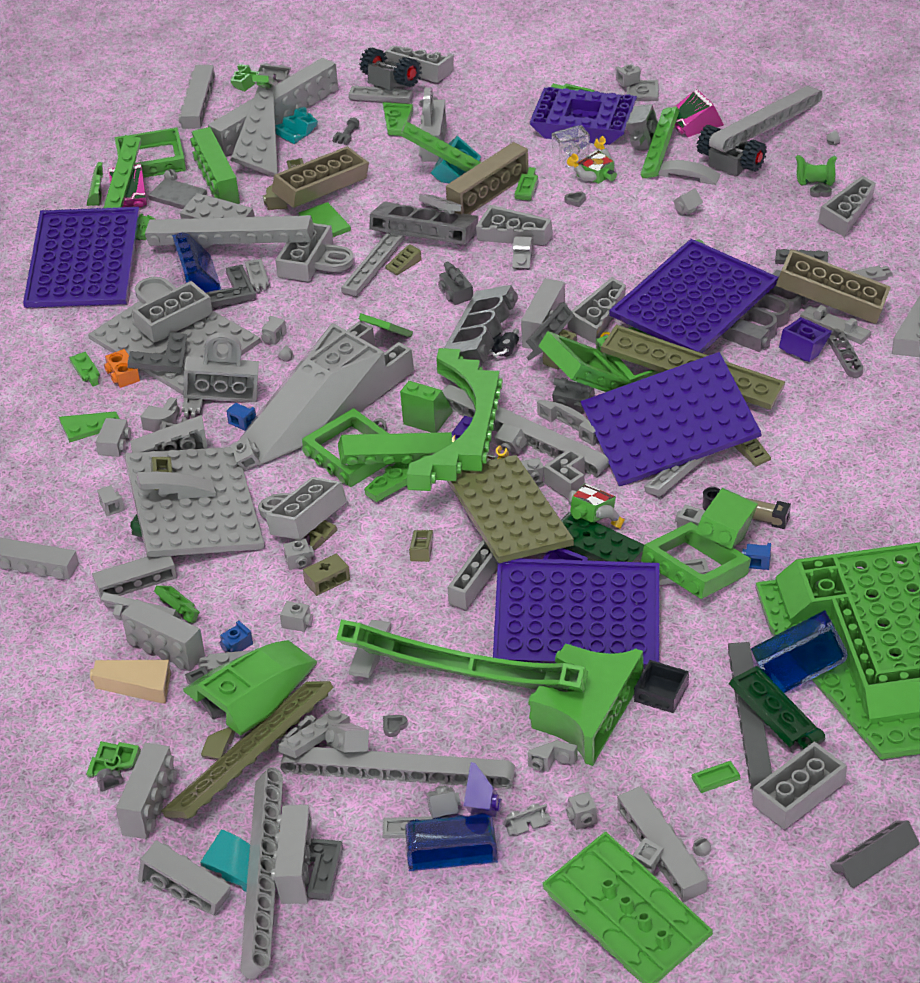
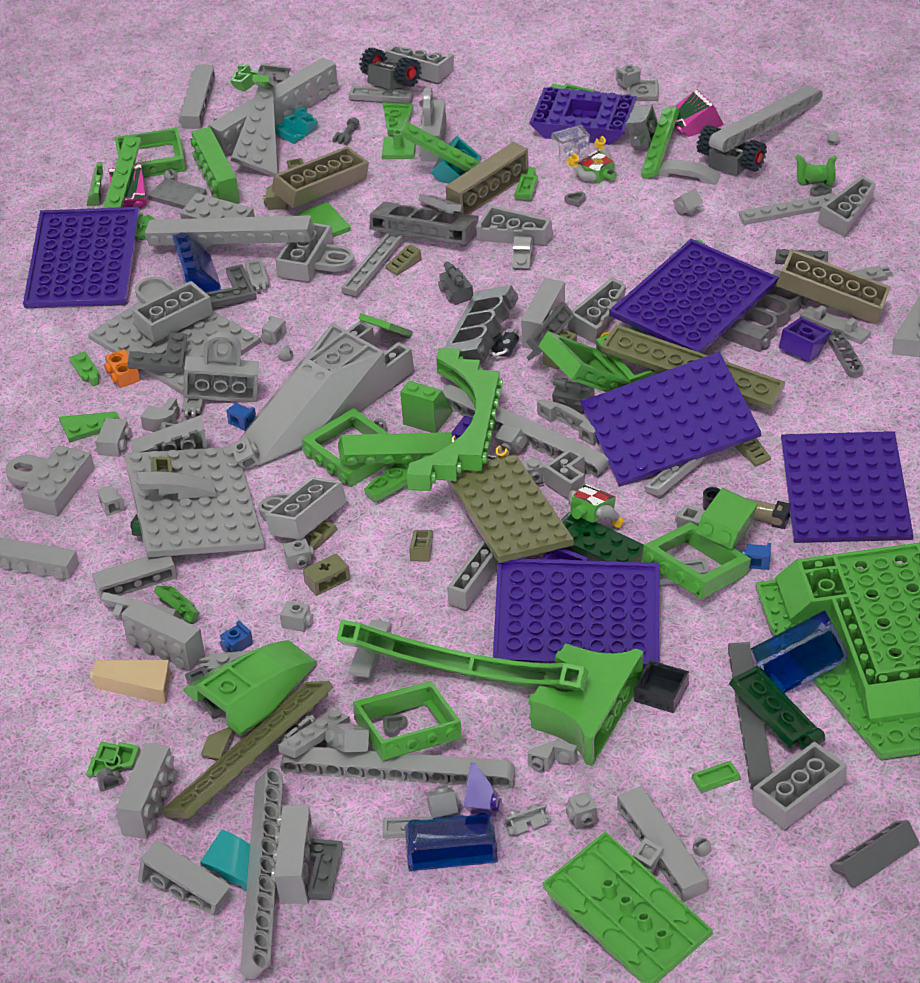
none -> light grey brick [5,445,94,517]
none -> bright green piece [353,681,462,761]
none -> bright green tile [382,129,416,159]
none -> light grey plate [739,193,836,225]
none -> dark purple plate [781,431,914,543]

